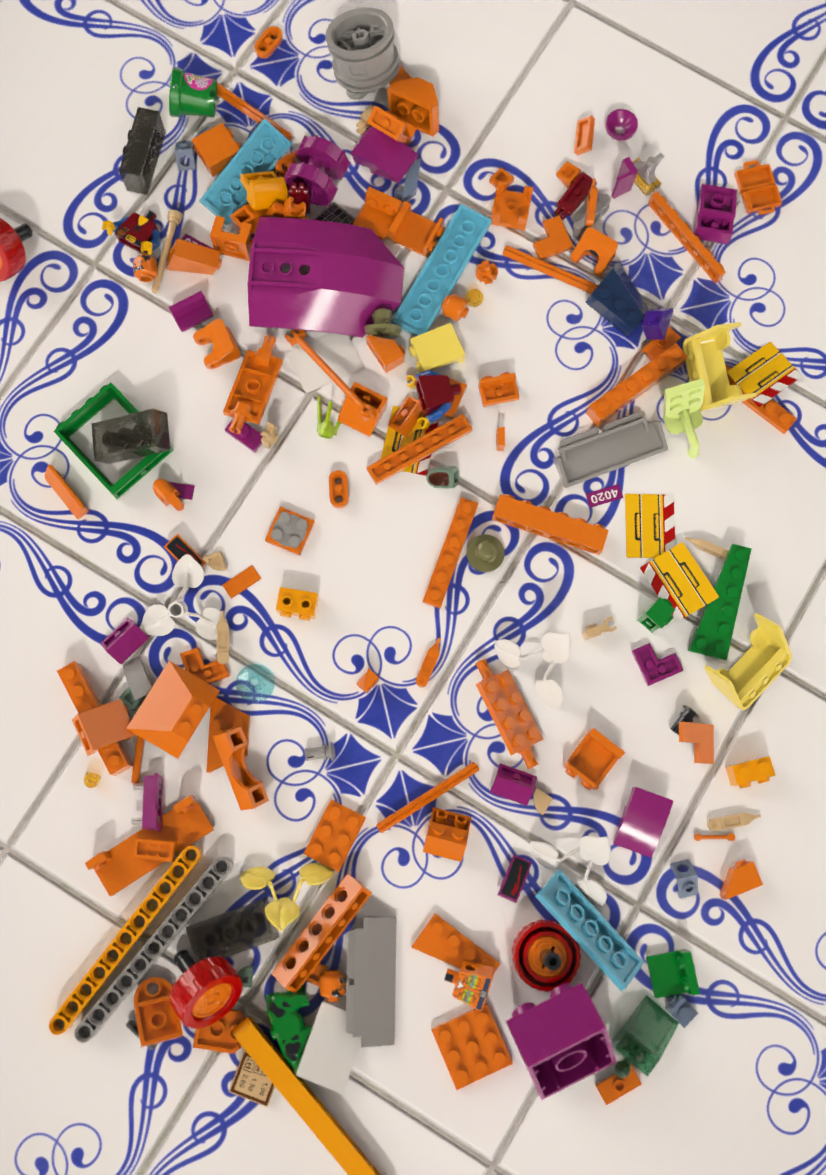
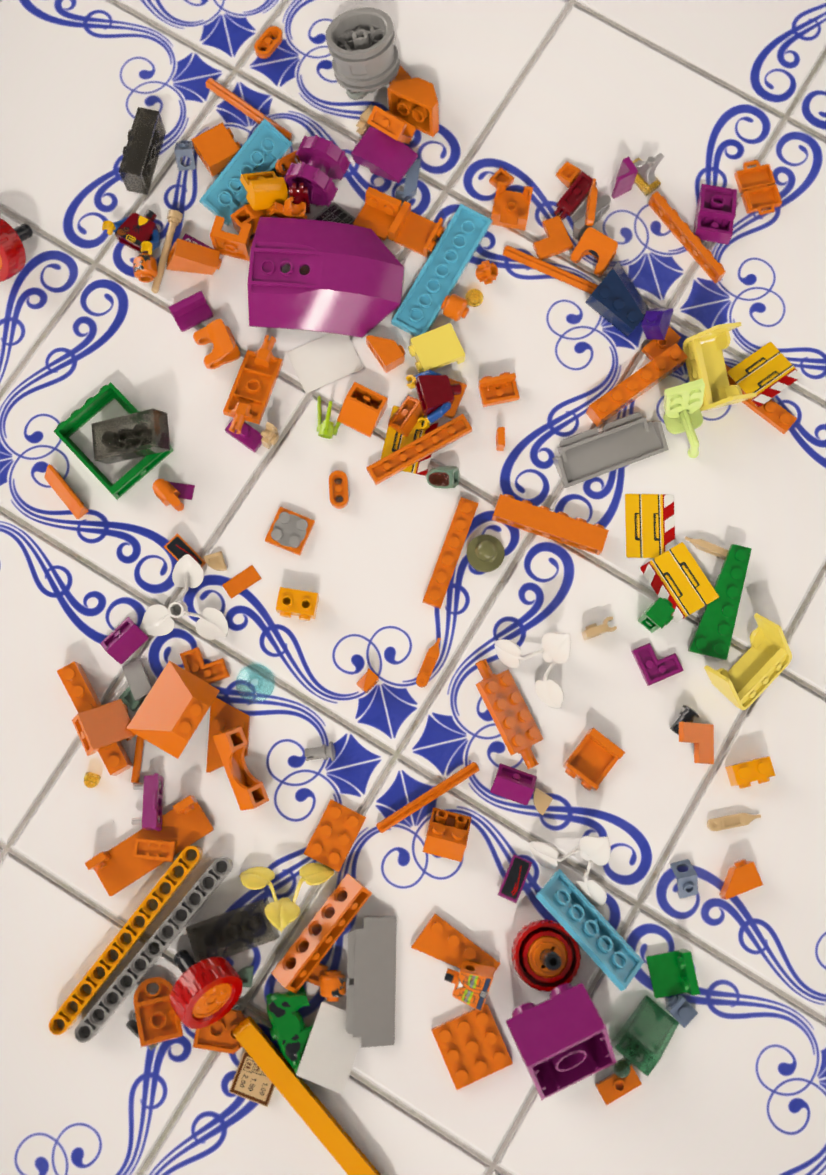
green piece [169,67,217,117] -> none
tan piece [216,611,229,664] -> none
orange hinge [284,330,376,422] -> none
olive plate [365,308,402,338] -> none
orange plate [574,115,595,156] -> none
magenta sticker [585,484,624,508] -> none
magenta piece [605,109,638,141] -> none
magenta slope [613,787,674,858] -> none
orange hinge [694,833,735,841] -> none

